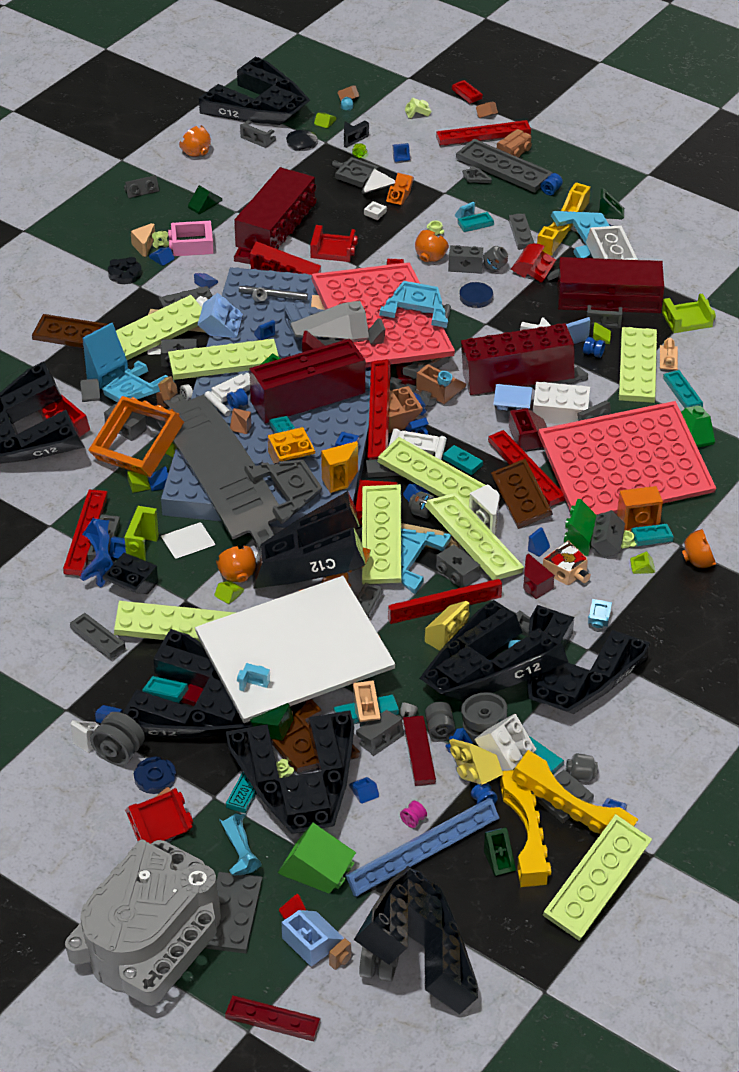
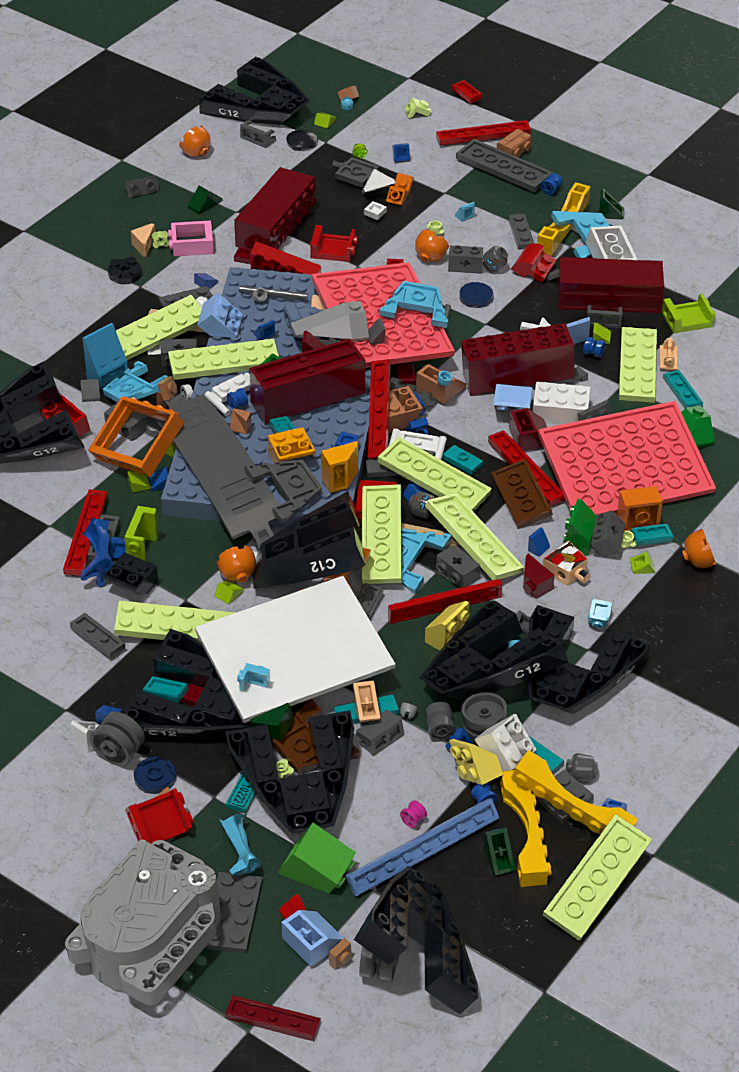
reddish brown tile [32,314,108,348] -> none
blue slope [149,247,174,265] -> none
white sticker [161,522,215,559] -> none
black slope [344,120,369,148] -> none
blue slope [349,777,379,804] -> none
dark grey plate [403,357,449,379] -> none
dark red tile [403,716,436,786] -> none
teal tile [458,212,494,232] -> none
dark grey piece [462,166,492,183] -> none
white slope [469,484,500,535] -> none
nougat slope [476,102,498,118] -> none

